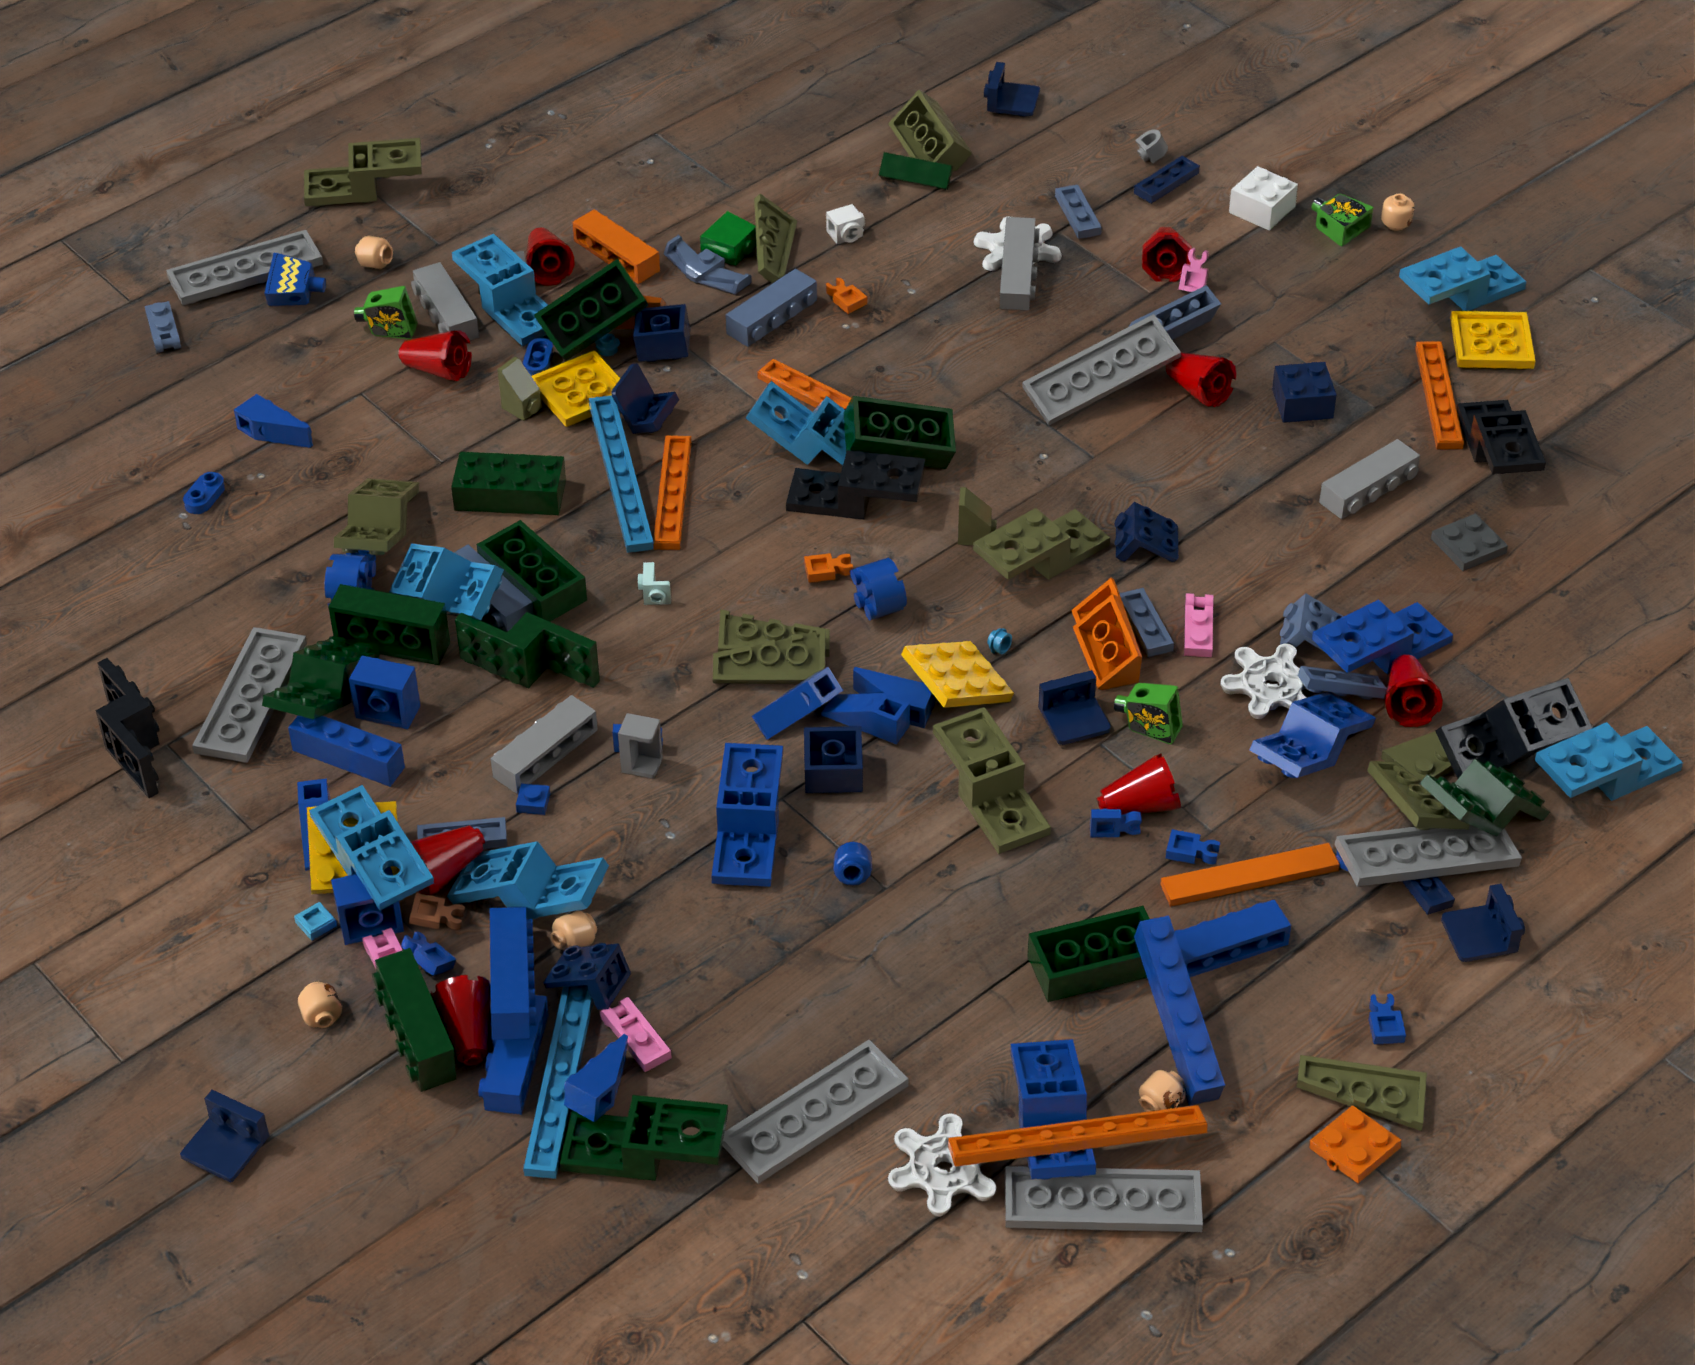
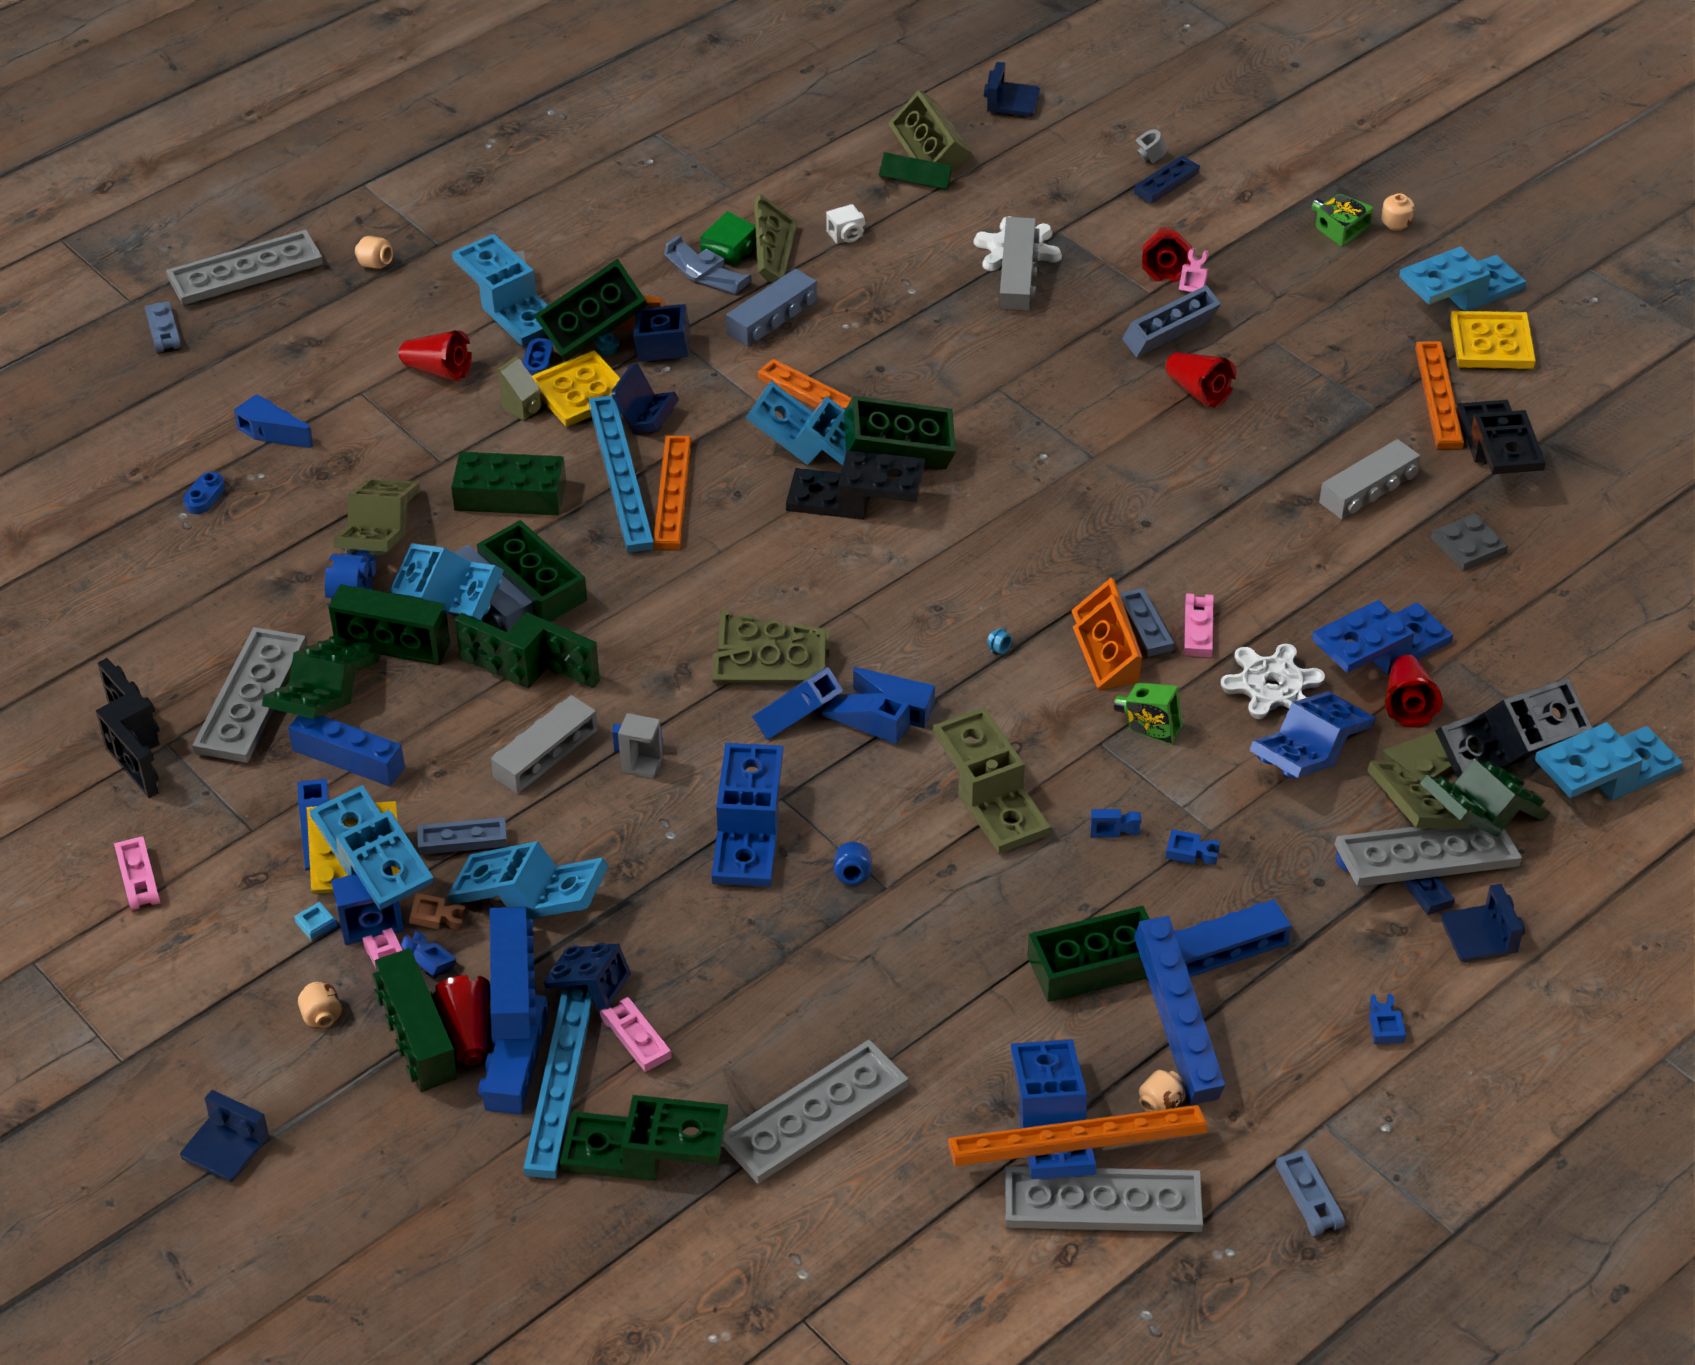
blue torso [264,253,326,306] -> none
olive bracket [304,138,422,206] -> none
blue brick [349,656,421,729] -> none
bright green torso [354,286,418,339] -> none
red cone [410,826,485,896] -> none
light grey brick [411,262,479,340] -> none
blue plate [516,783,551,815] -> none
red cone [525,227,575,286] -> none
light nougat head [551,910,597,951] -> none
blue slope [564,1034,628,1122] -> none
orange brick [572,209,660,284] -> none
light aqua bracket [638,562,671,605] -> none
orange plate [804,553,853,583] -> none
dark blue brick [804,726,863,793] -> none
orange plate [826,278,867,314] -> none
blue brick [850,558,907,621] -> none
white plate [888,1113,996,1217] -> none
yellow plate [901,641,1014,708] -> none
olive slope [958,487,997,545] -> none
olive bracket [973,508,1110,580] -> none
light grey plate [1022,314,1181,426] -> none
dark blue bracket [1038,670,1111,745] -> none
sand blue plate [1055,185,1102,239] -> none
red cone [1097,753,1181,815] -> none
dark blue bracket [1114,502,1179,562] -> none
orange tile [1160,843,1340,907] -> none
white brick [1229,166,1298,231] -> none
dark blue brick [1272,362,1337,423] -> none
sand blue bracket [1280,593,1347,651] -> none
olive wing [1297,1055,1427,1131] -> none
sand blue plate [1298,666,1387,700] -> none
orange plate [1310,1105,1401,1184] -> none
none -> bright pink plate [114,836,160,911]
none -> sand blue plate [1275,1149,1345,1237]

